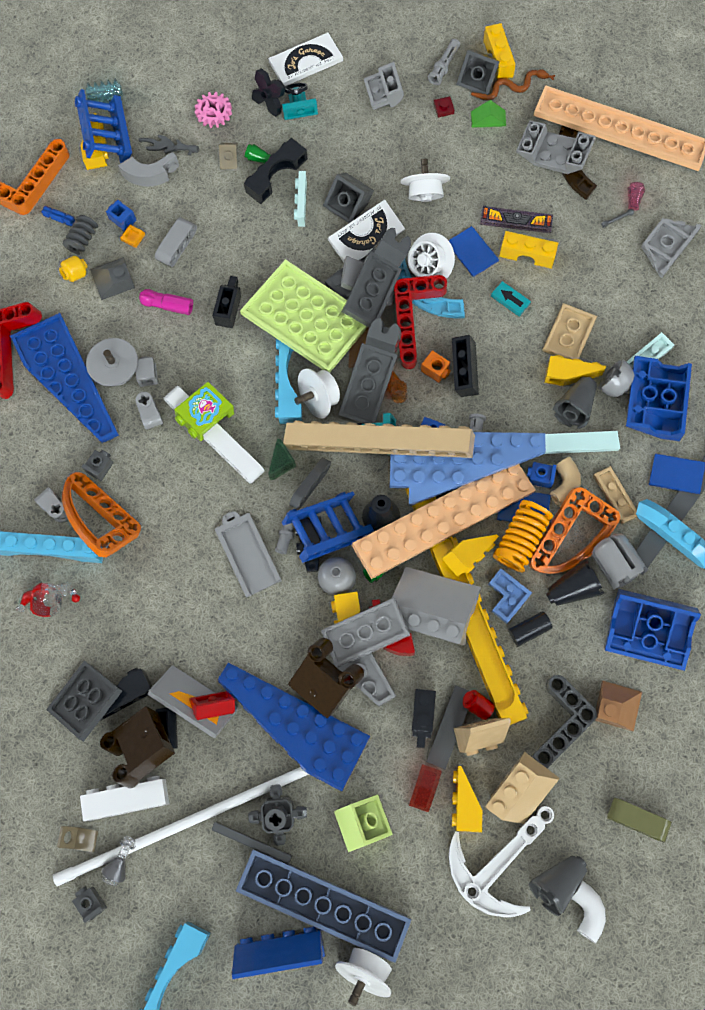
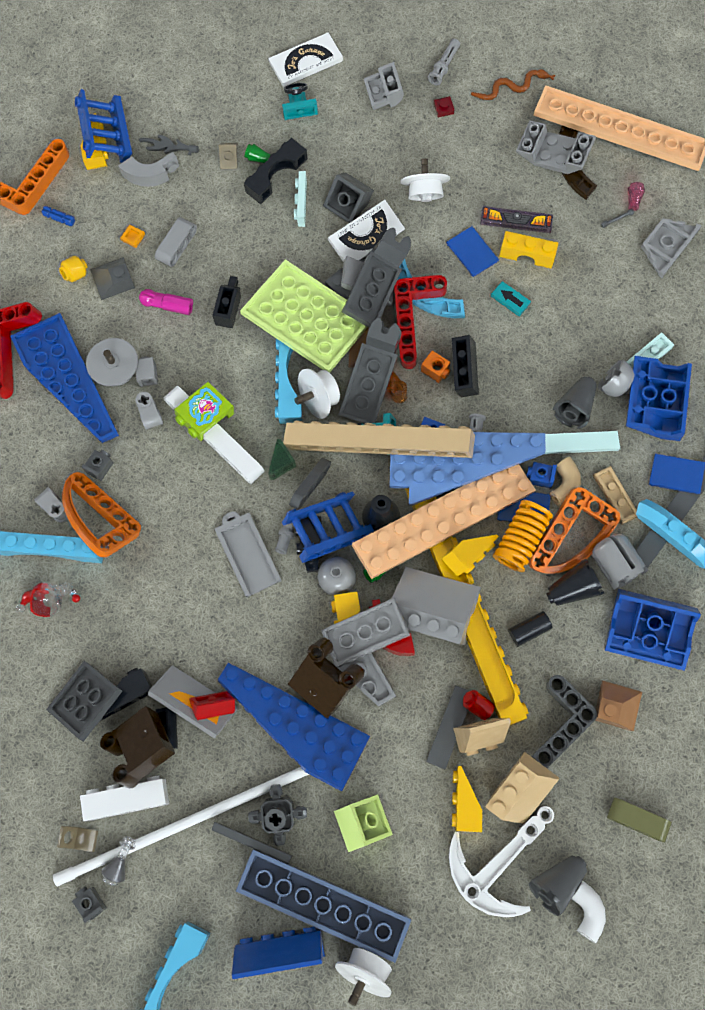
dark grey piece [63,215,98,255] -> none
clear light blue piece [86,78,123,103] -> none
blue brick [106,200,137,232] -> none
bright pink gear [195,92,232,128] -> none
black plant [252,68,286,117] -> none
white piece [408,233,455,279] -> none
clear red slope [409,764,442,812] -> none
black hinge [411,689,436,749] -> none
dark grey slope [456,49,500,95] -> none
bright green slope [471,100,506,128] -> none
yellow arch [483,23,516,79] -> none
medium blue plate [488,569,532,624] -> none
tan tile [542,303,597,359] -> none
yellow slope [544,355,606,386] -> none

